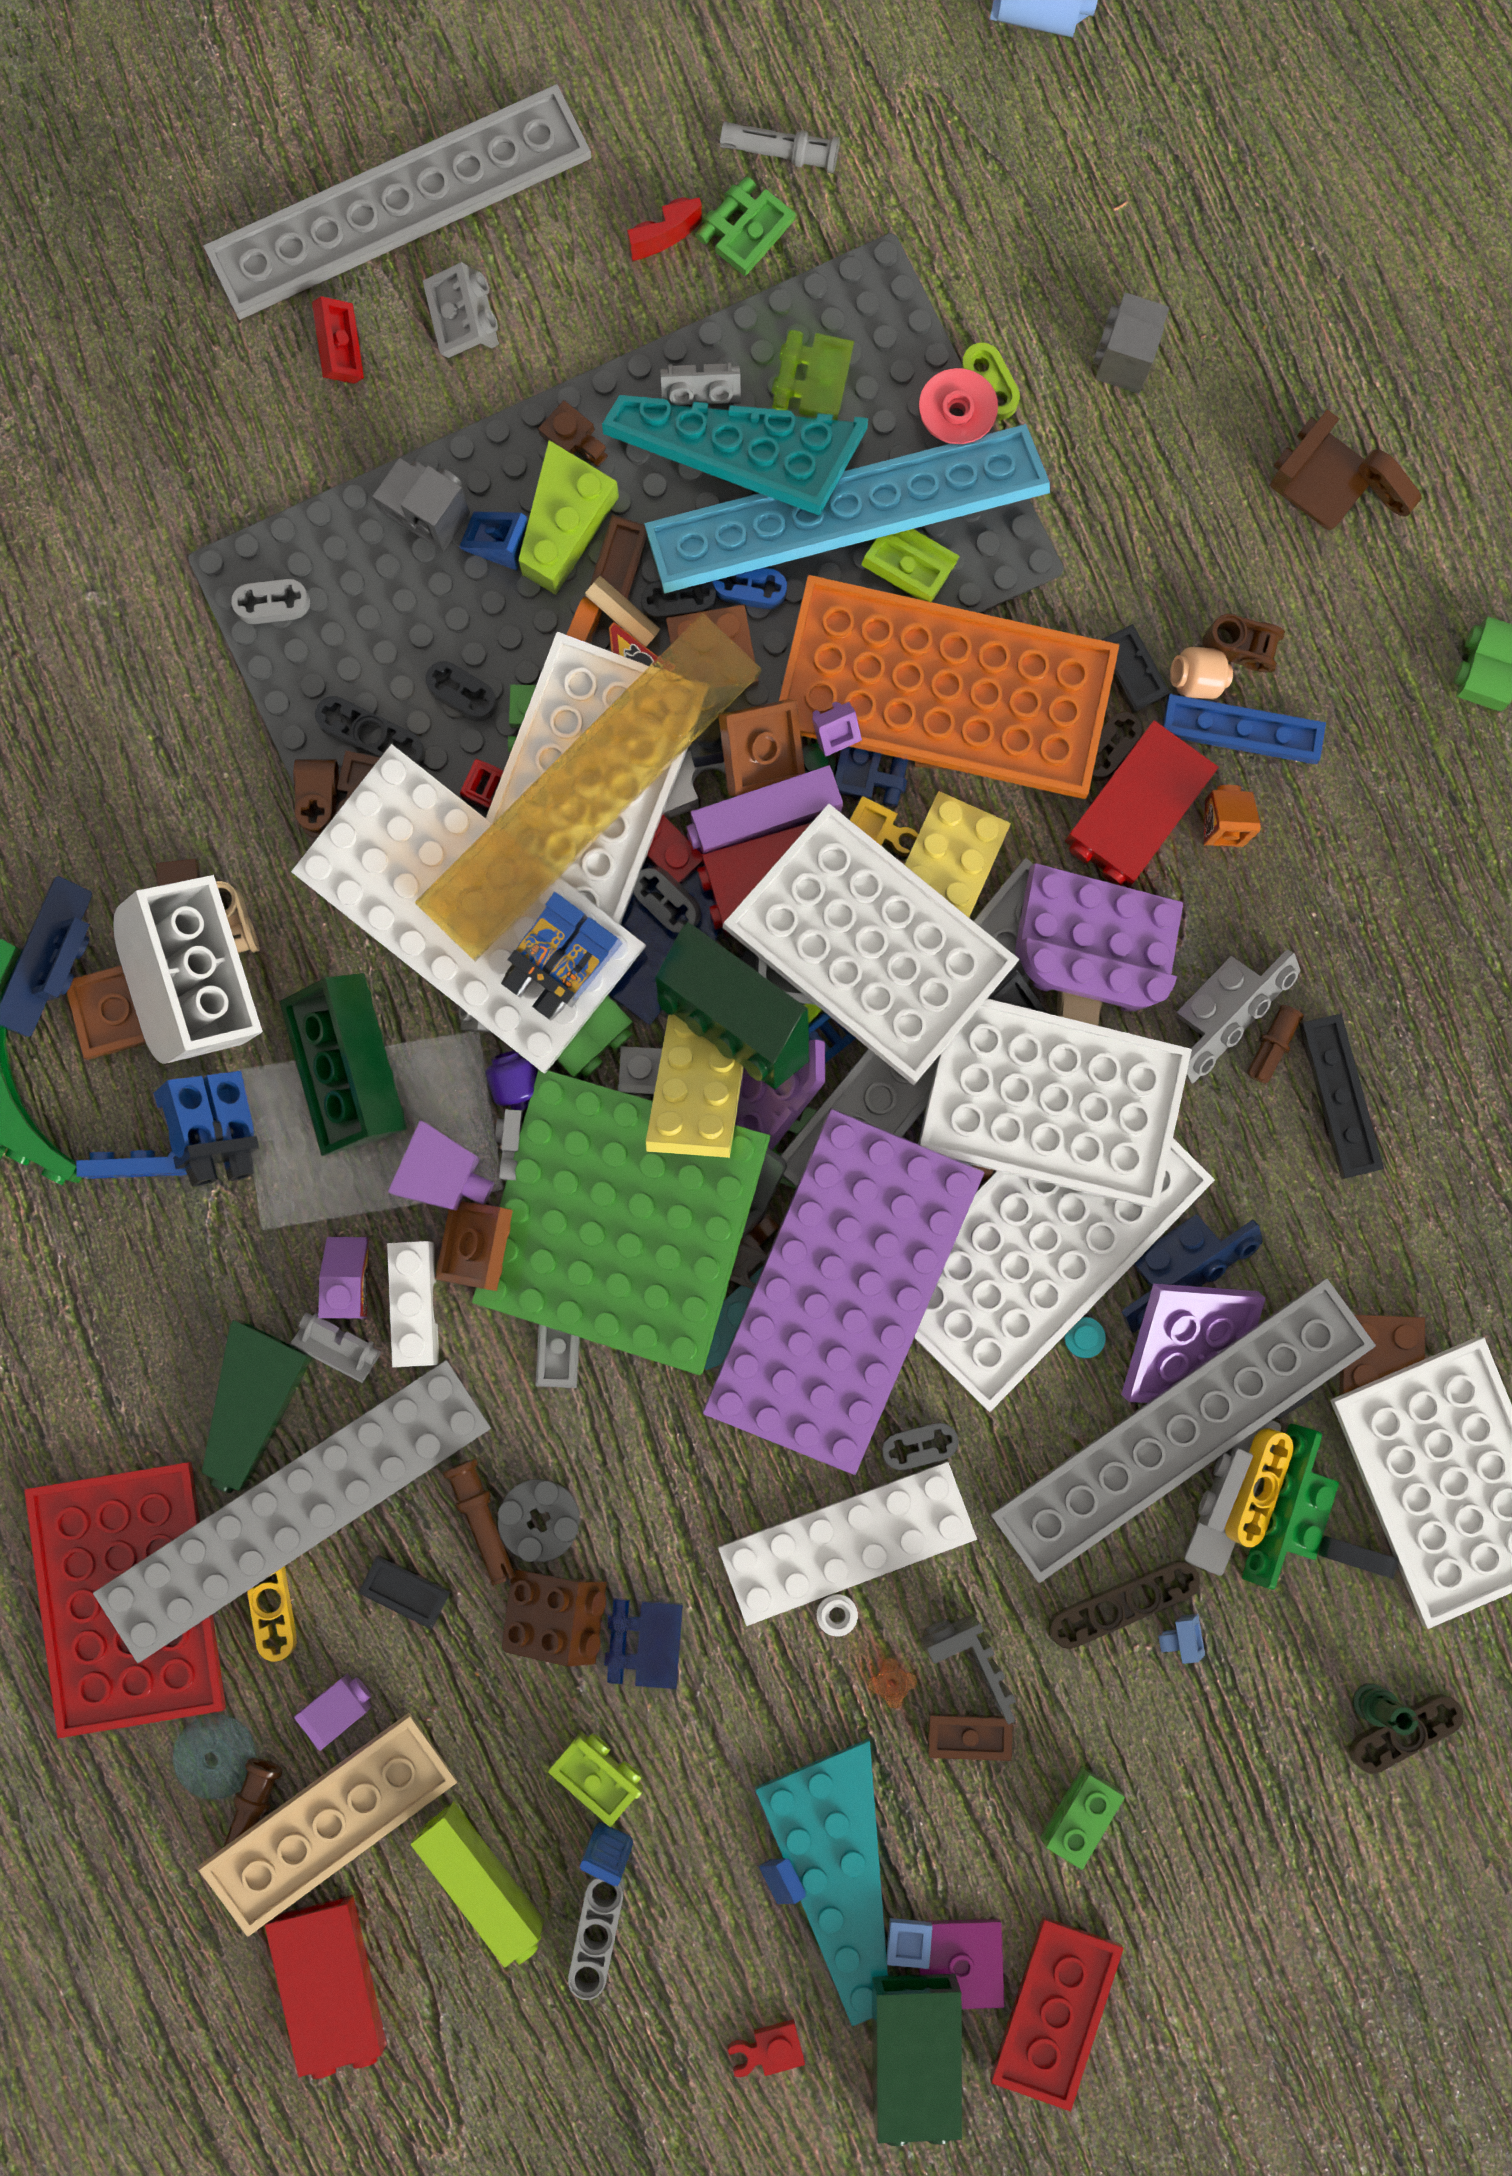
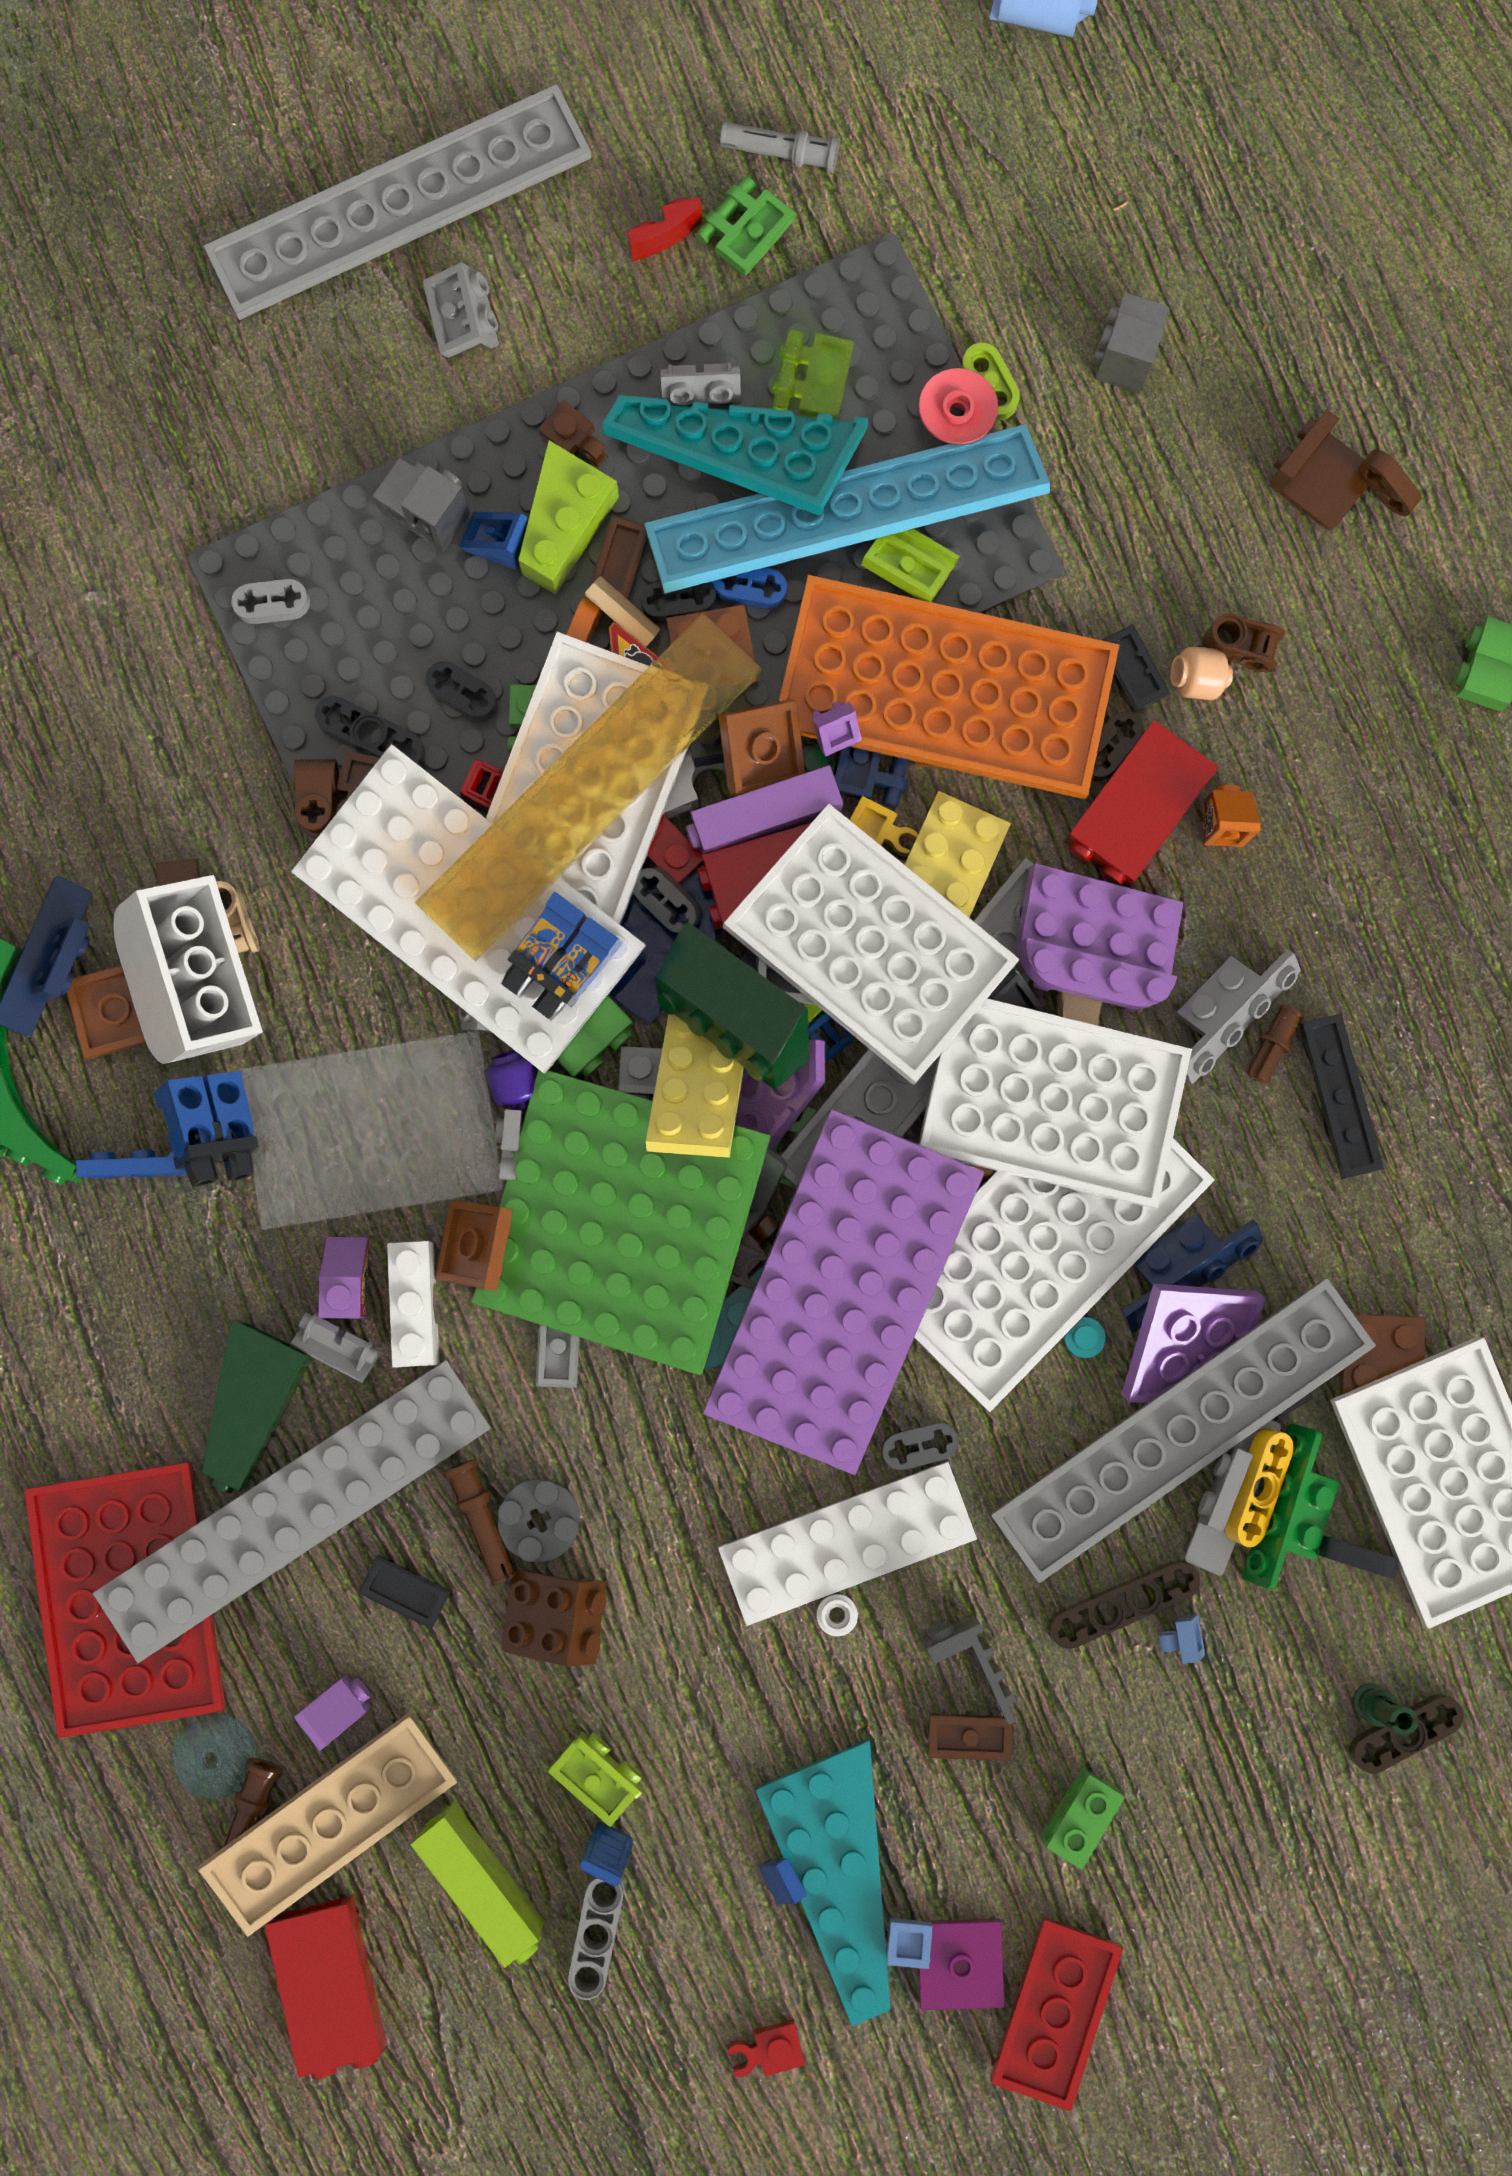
yellow beam [247,1566,297,1662] -> none
dark green slope [279,973,407,1157] -> none
red plate [312,296,364,384] -> none
medium lavender torso [388,1120,494,1211] -> none
clear blue plate [604,1598,683,1689] -> none
clear orange plate [868,1658,917,1708] -> none
dark green brick [872,1974,962,2146] -> none
blue plate [1162,694,1326,764] -> none

